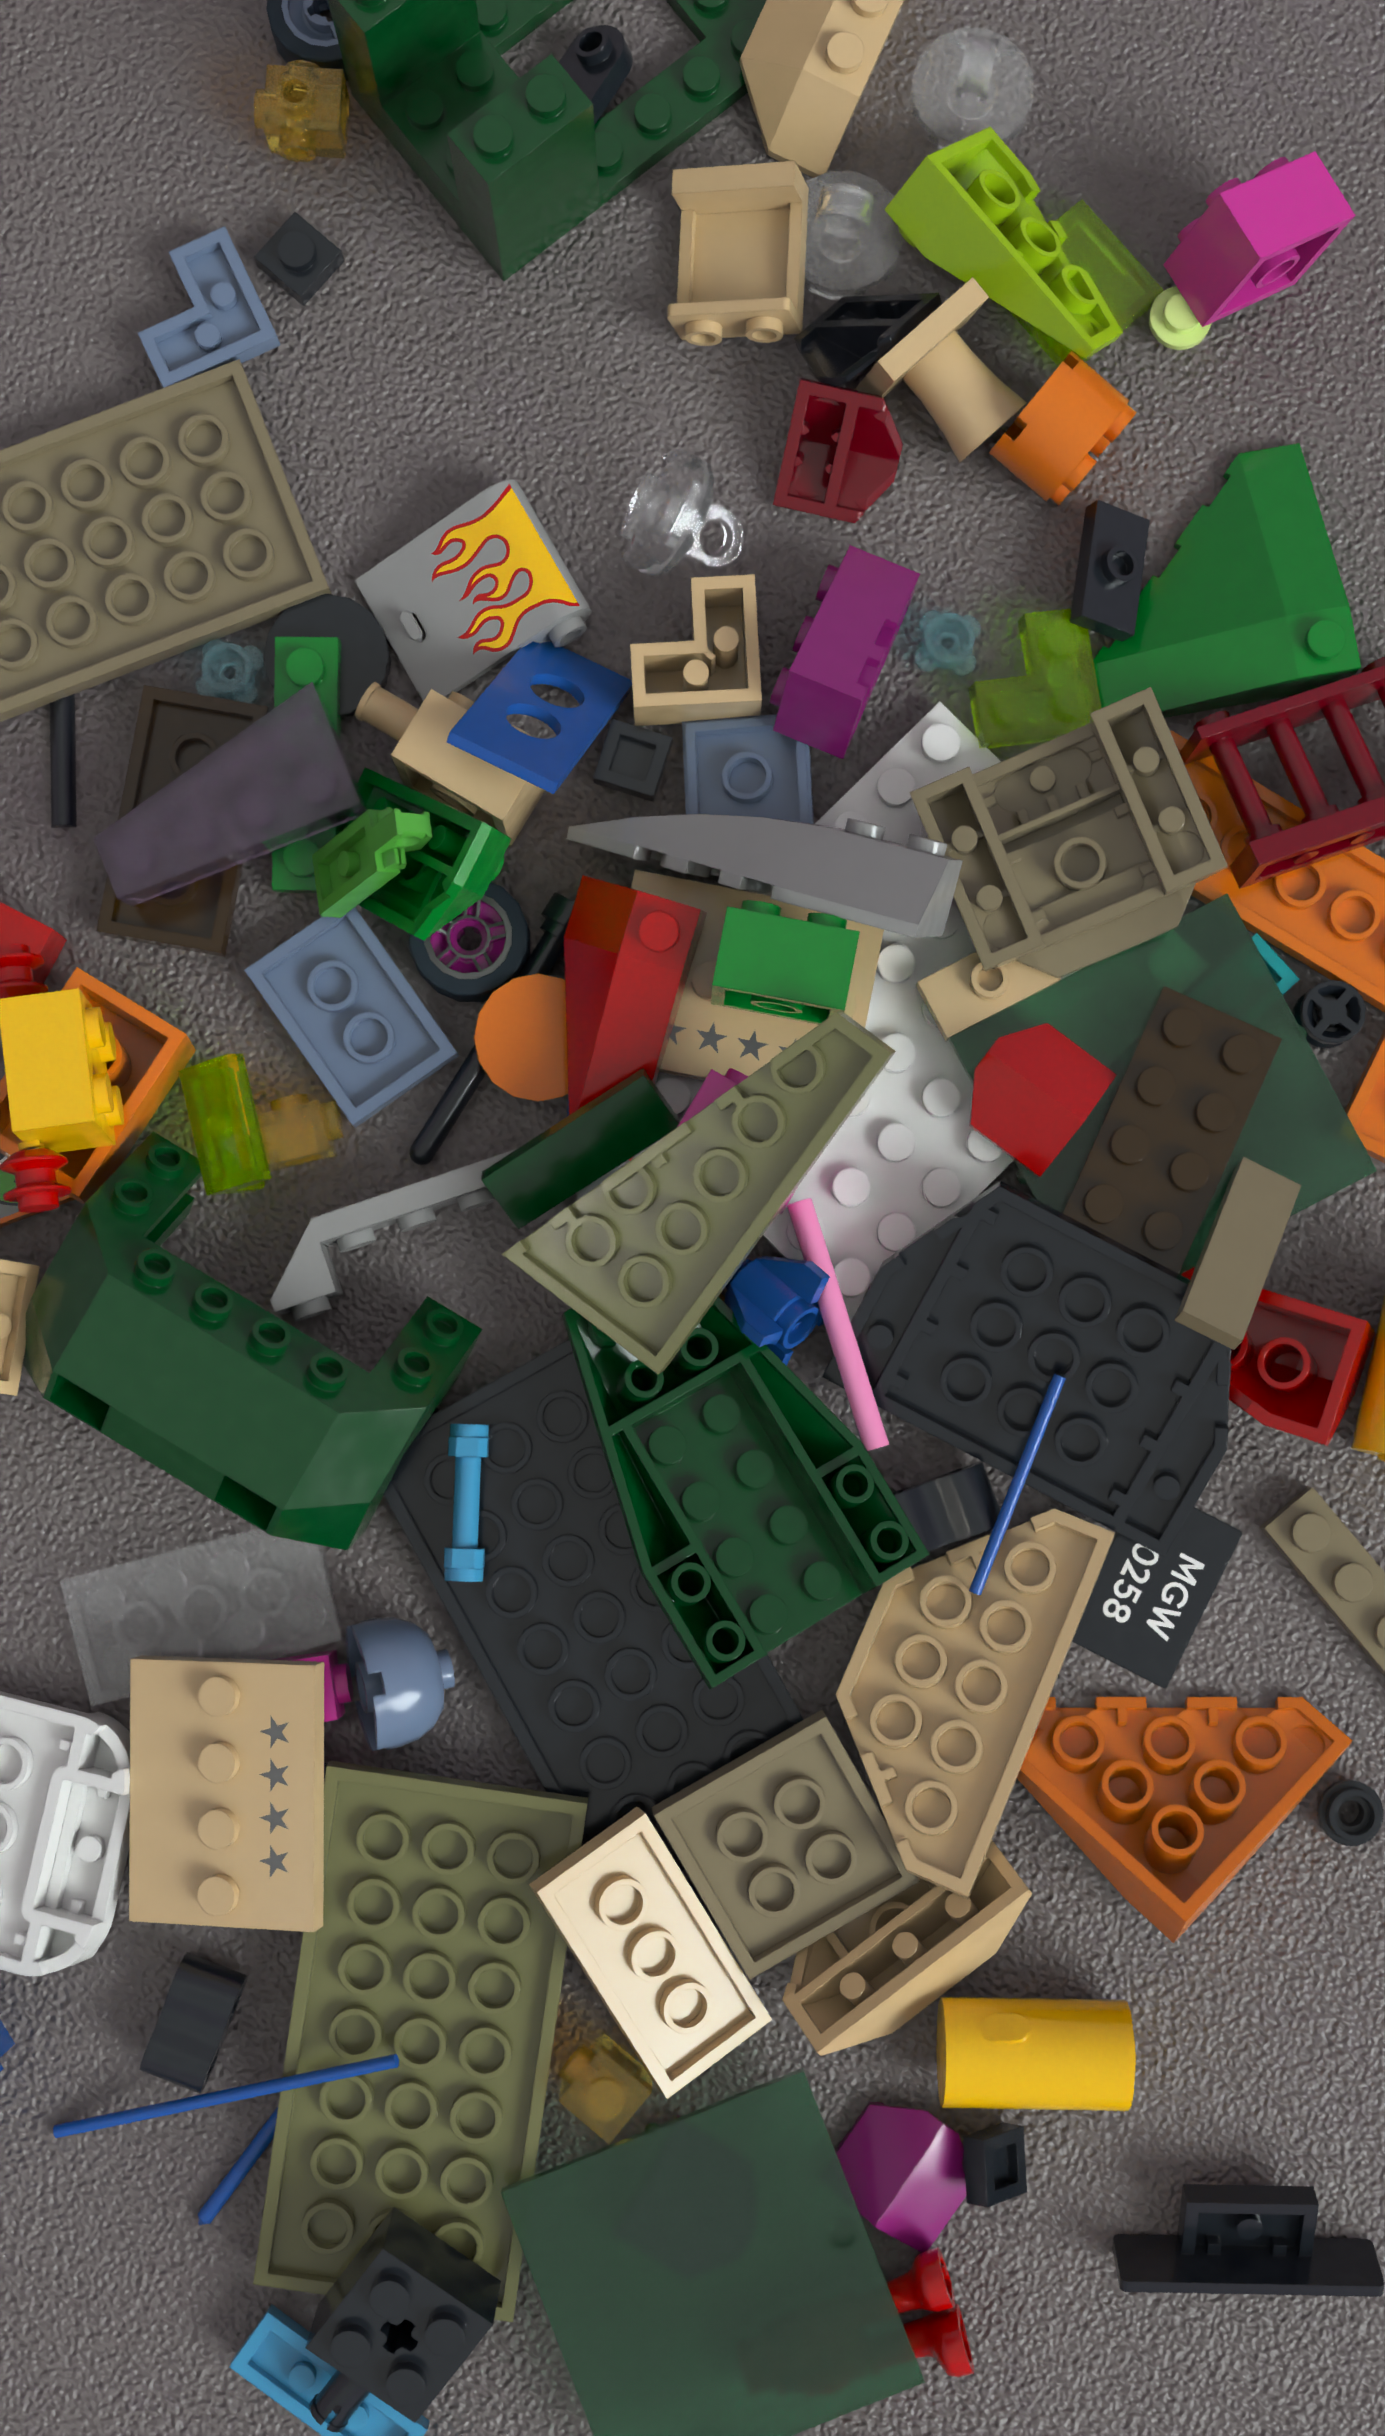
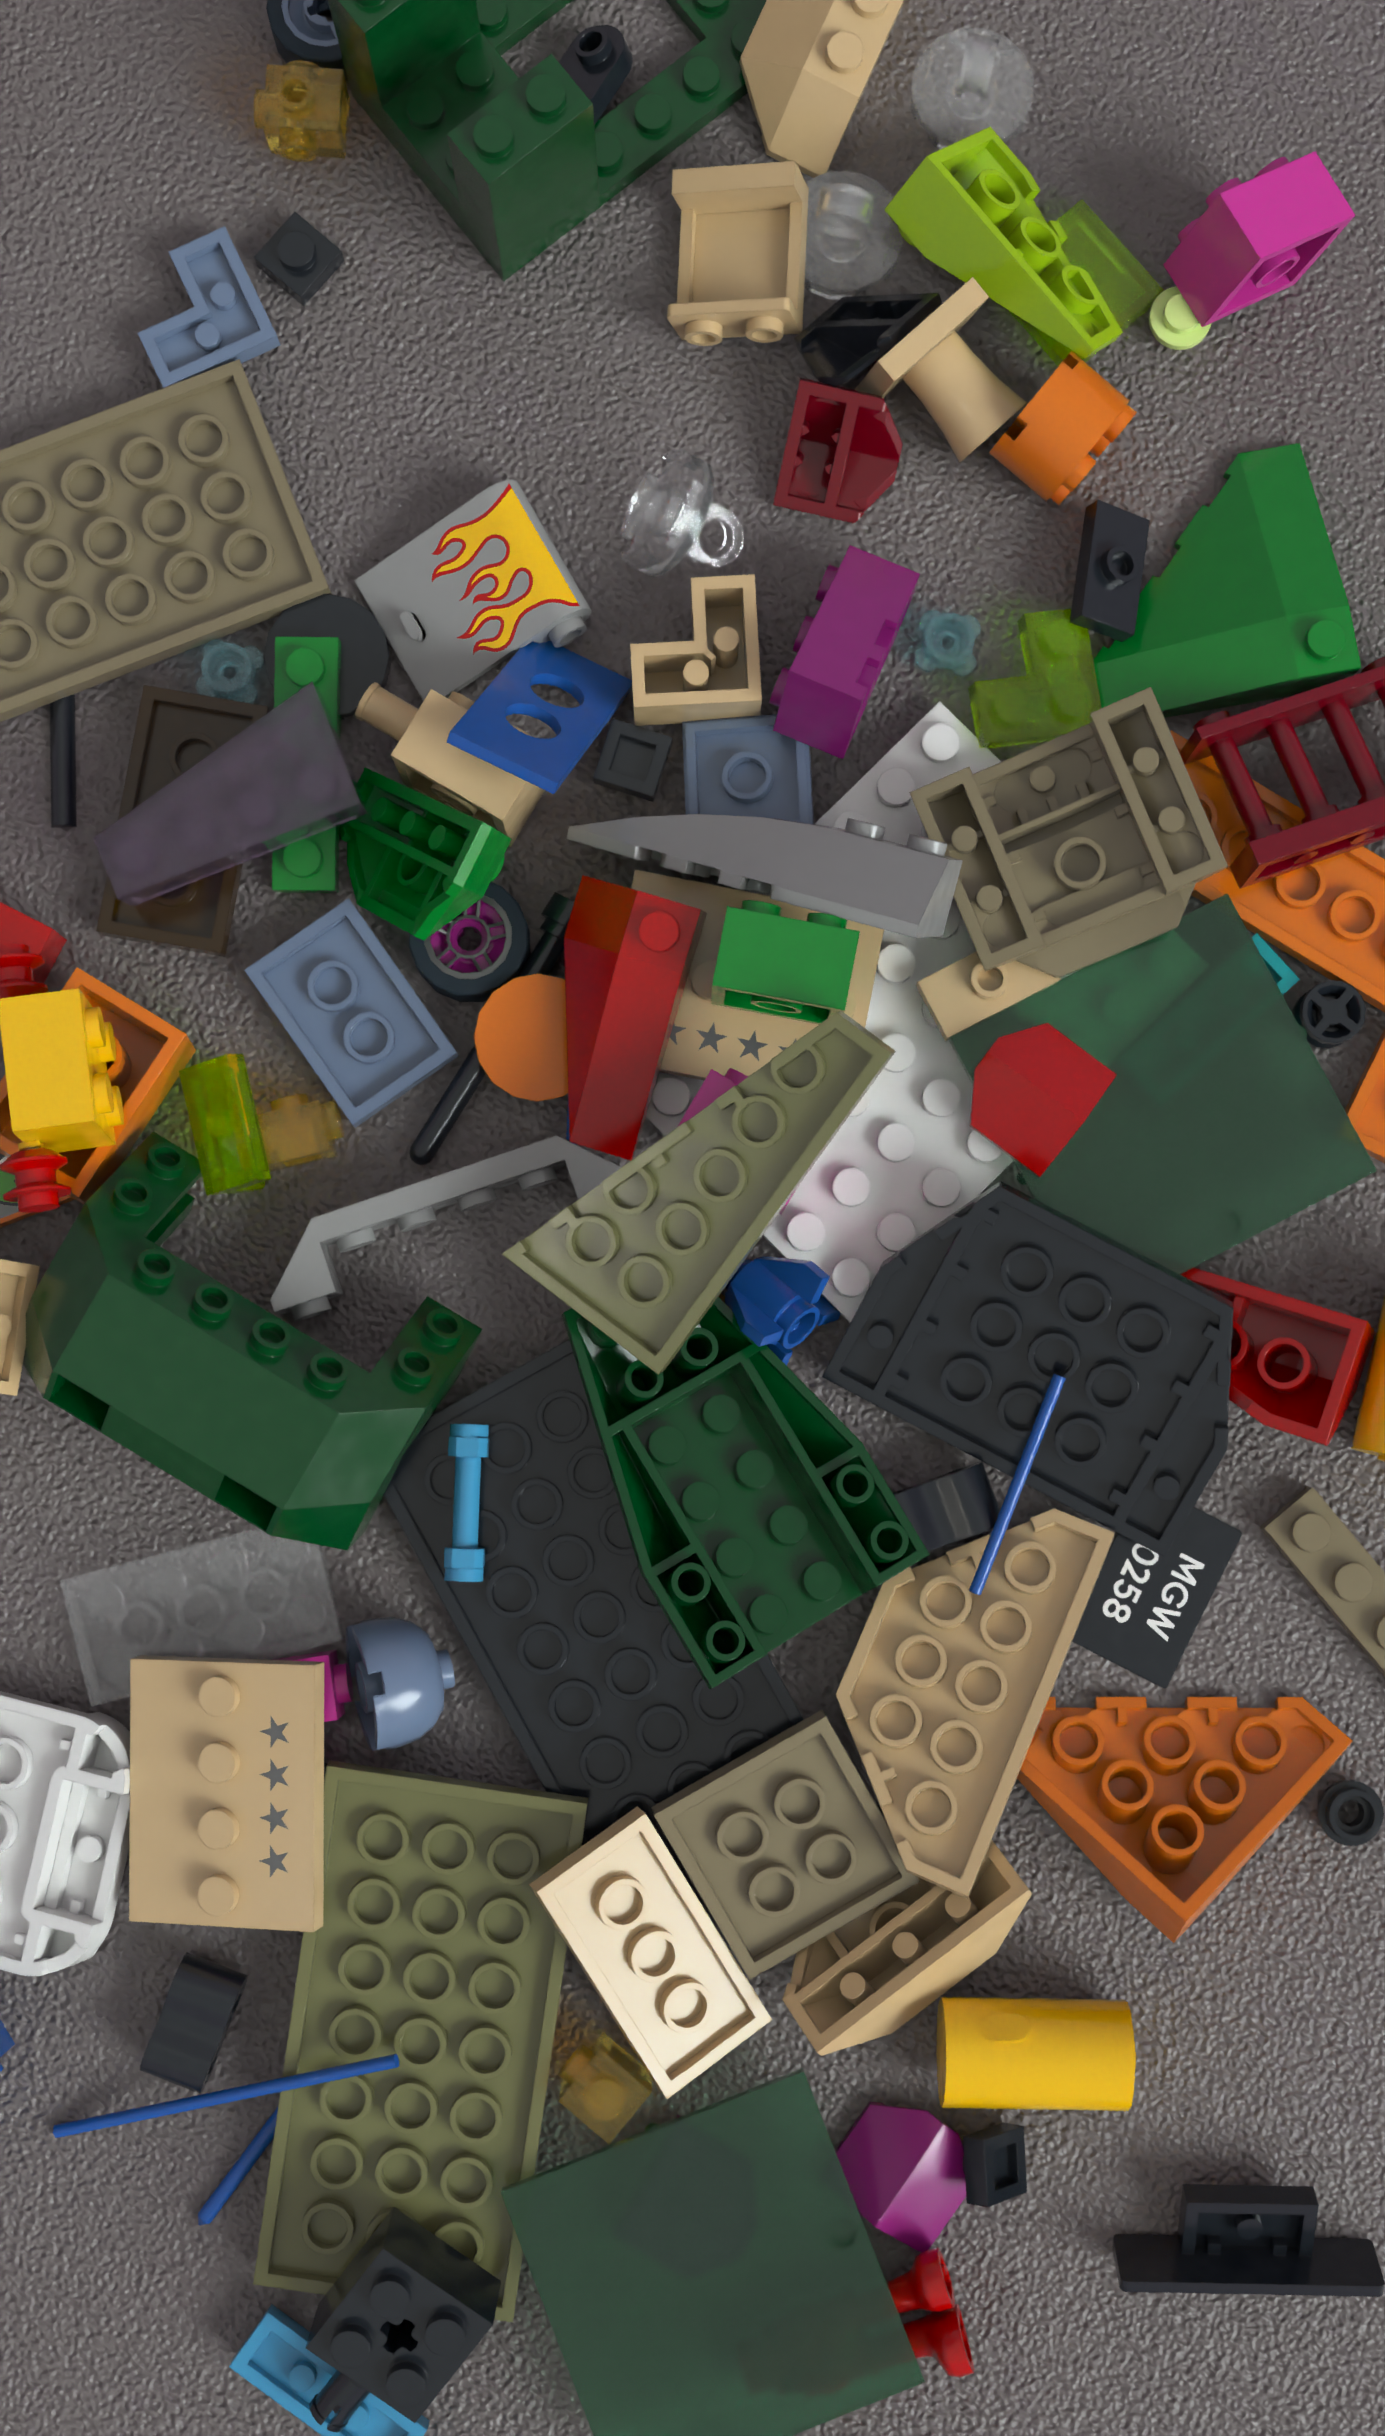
bright green hinge [312,807,432,918] -> none
dark green tile [481,1068,680,1230] -> none
bright pink bar [787,1198,889,1451] -> none
dark brown plate [1061,986,1282,1274] -> none
dark tan tile [1174,1156,1301,1350] -> none

